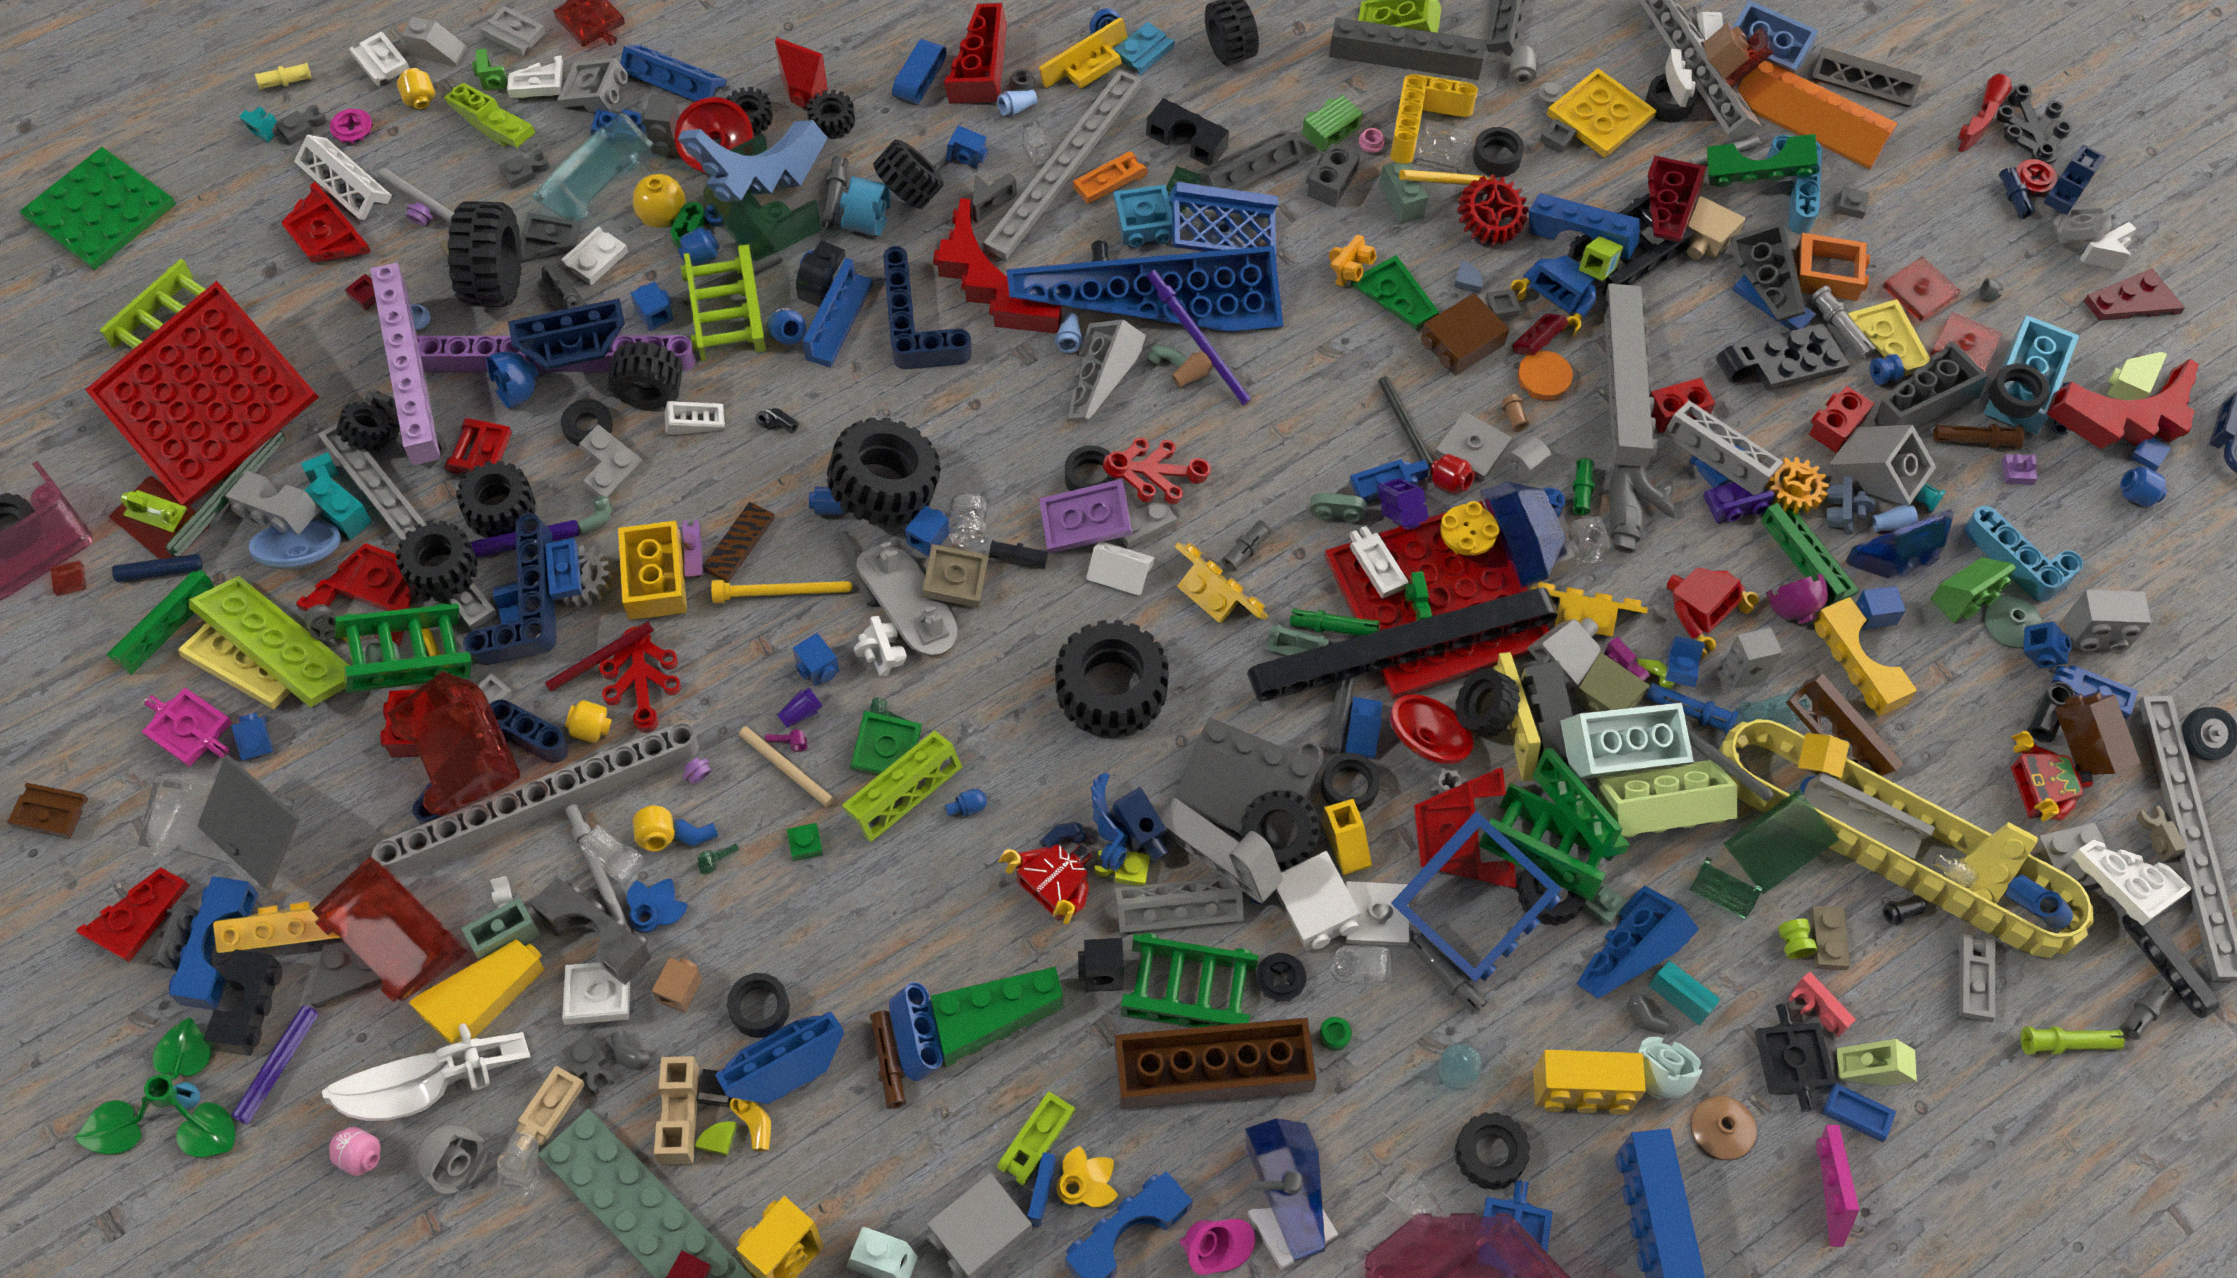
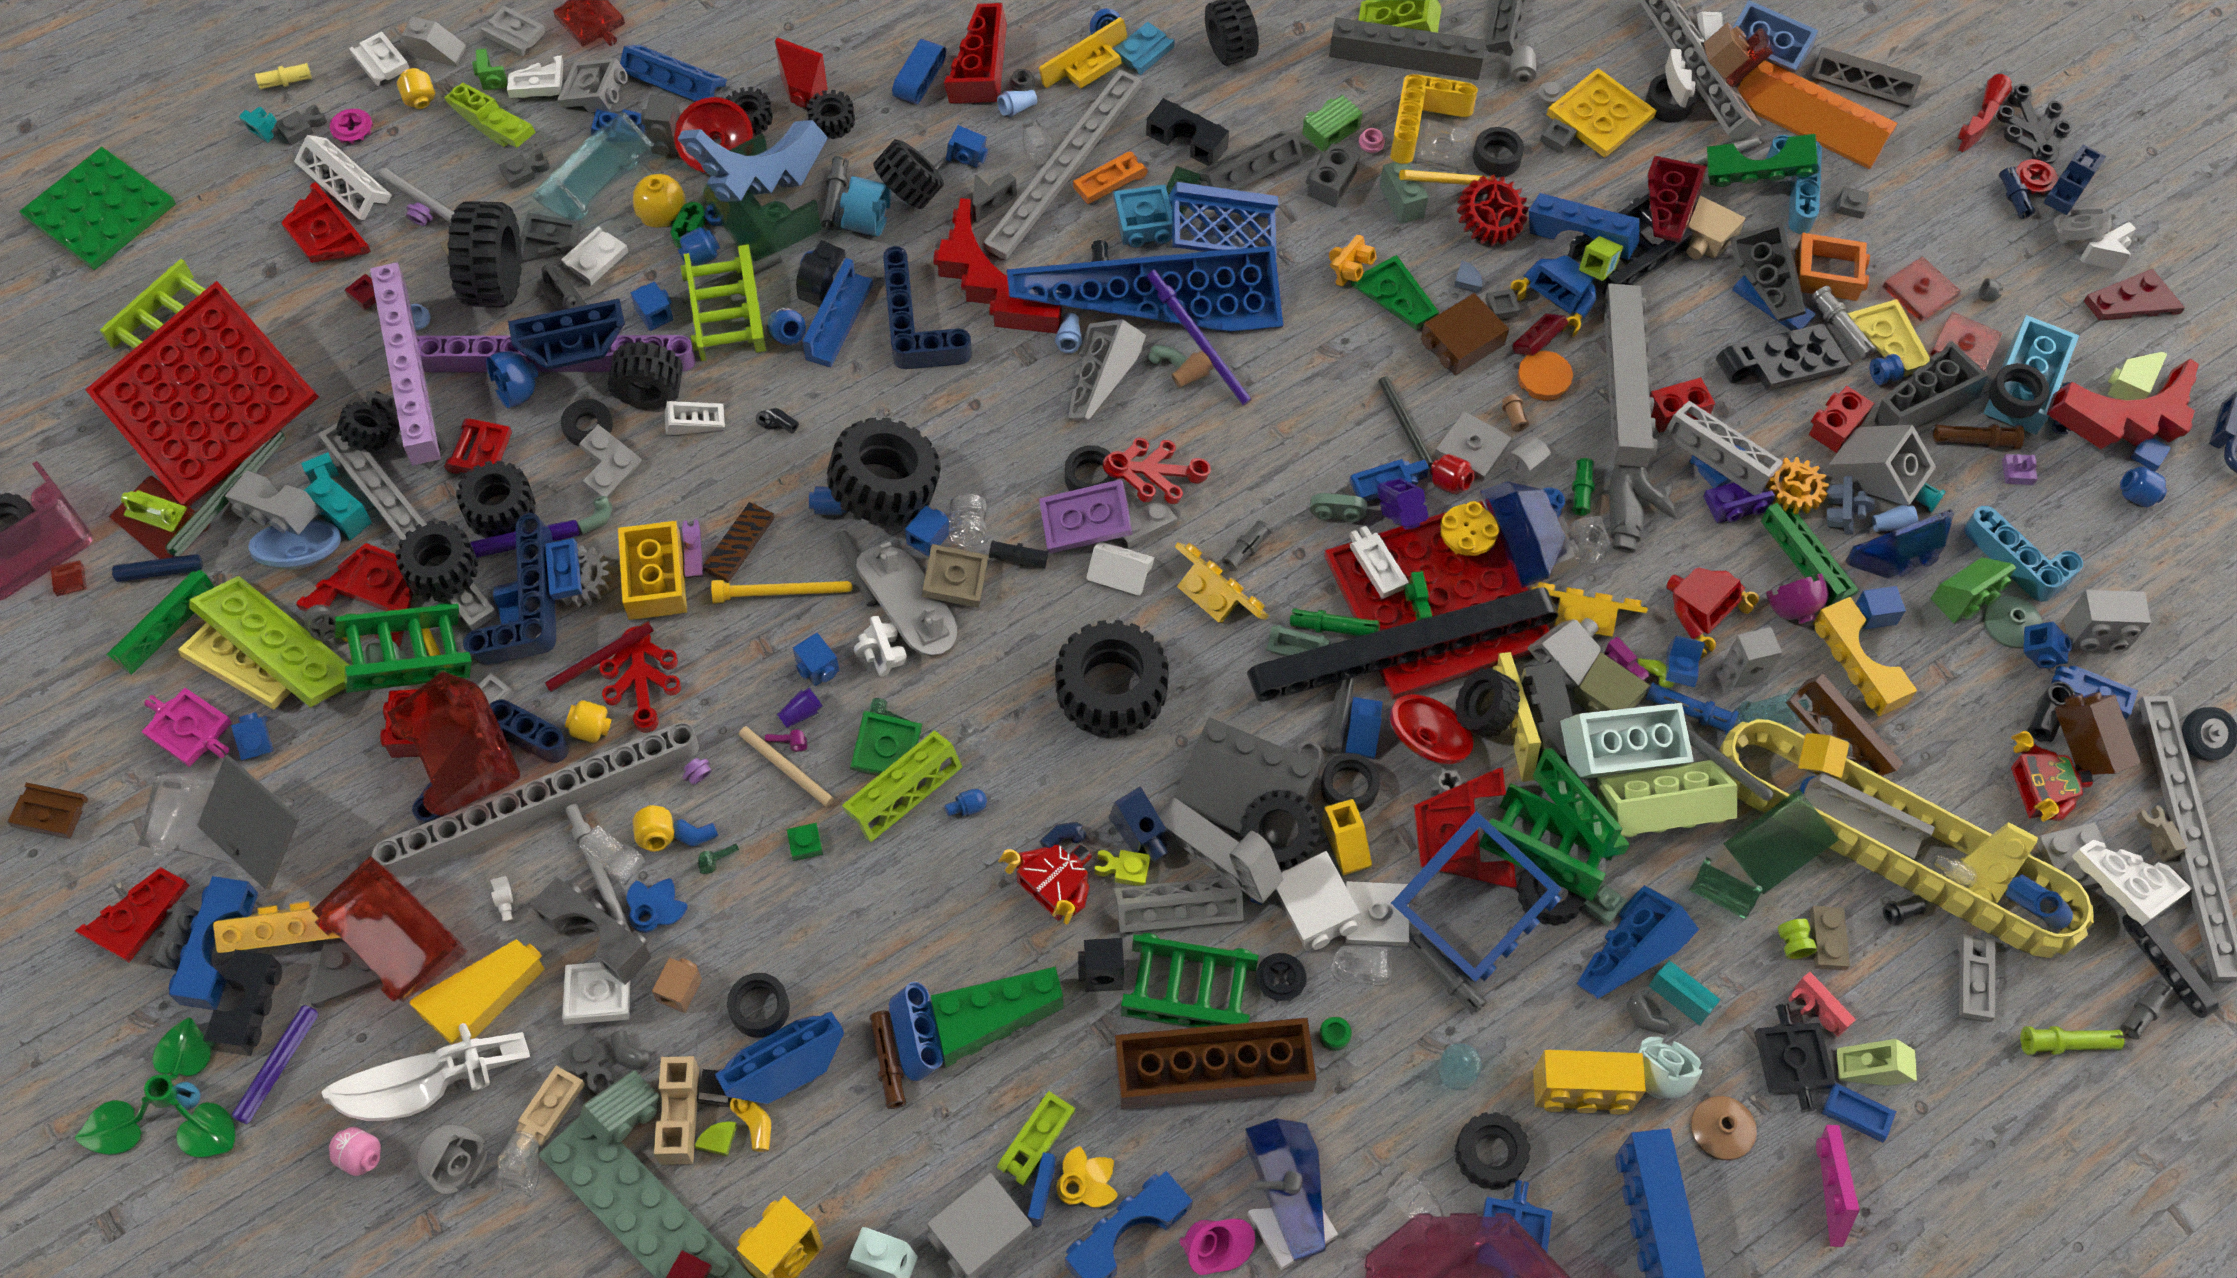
sand green brick [461,897,541,960] -> none
blue plant [1091,772,1129,871] -> none
none -> sand green brick [579,1070,660,1146]

